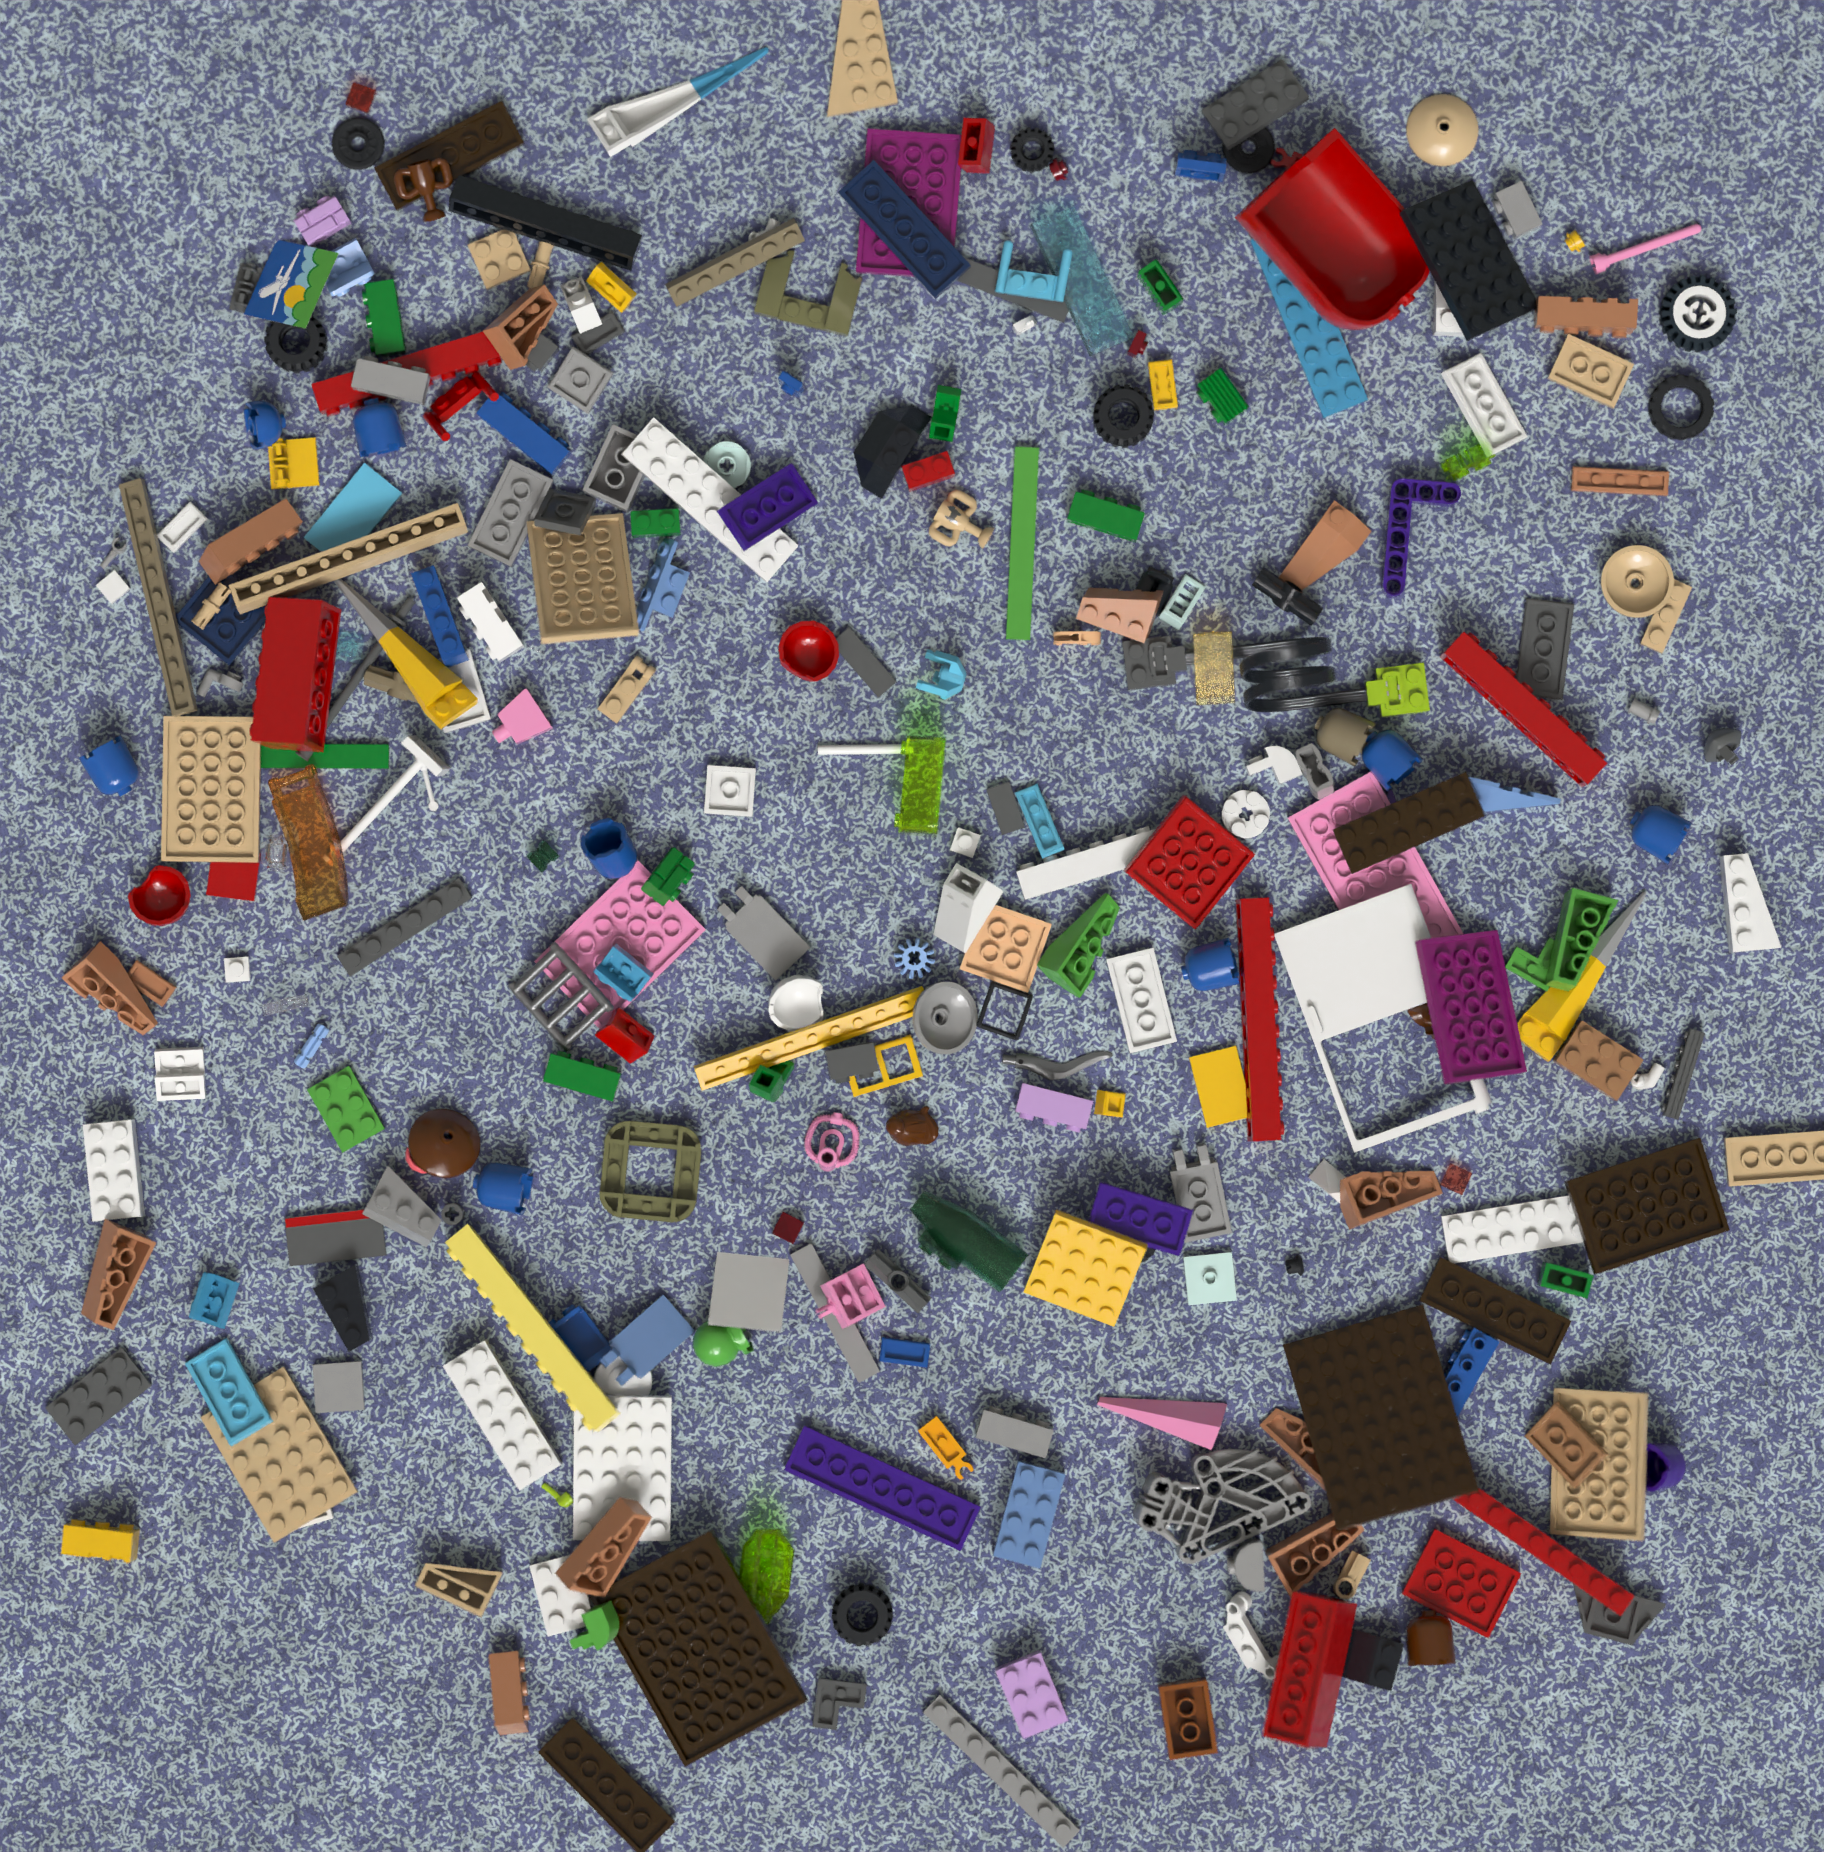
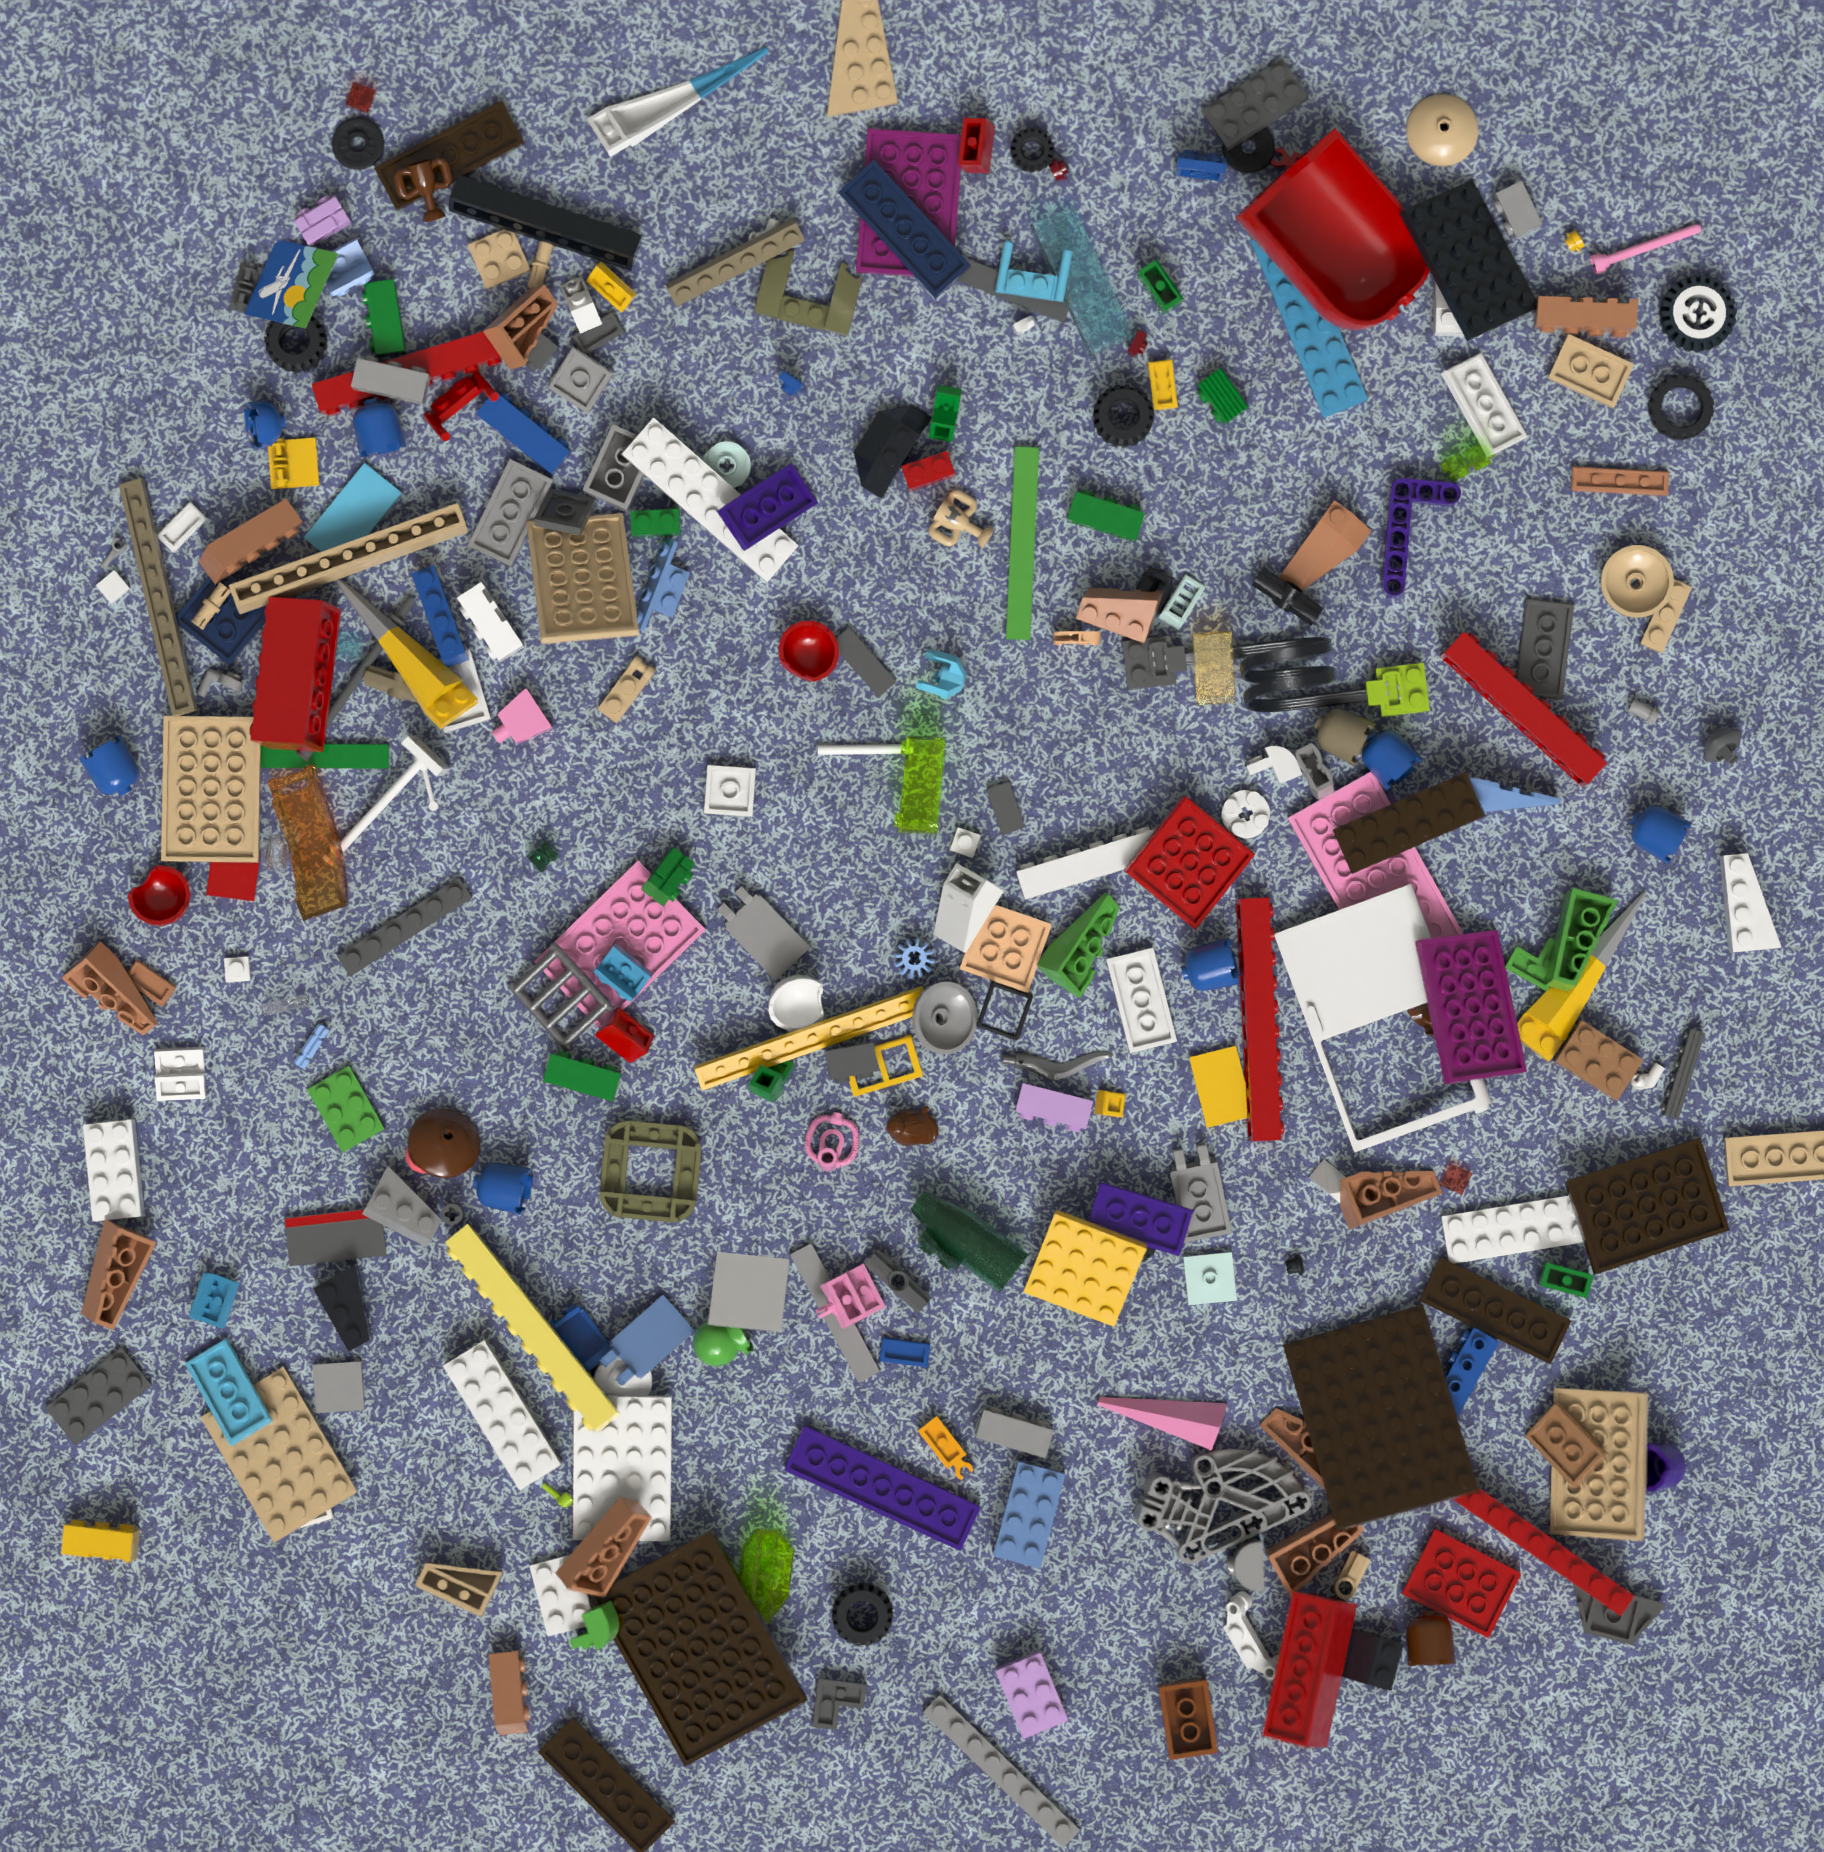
blue cylinder [580,818,637,879] -> none
dark red slope [772,1212,804,1244] -> none
medium azure tile [1015,784,1064,859] -> none

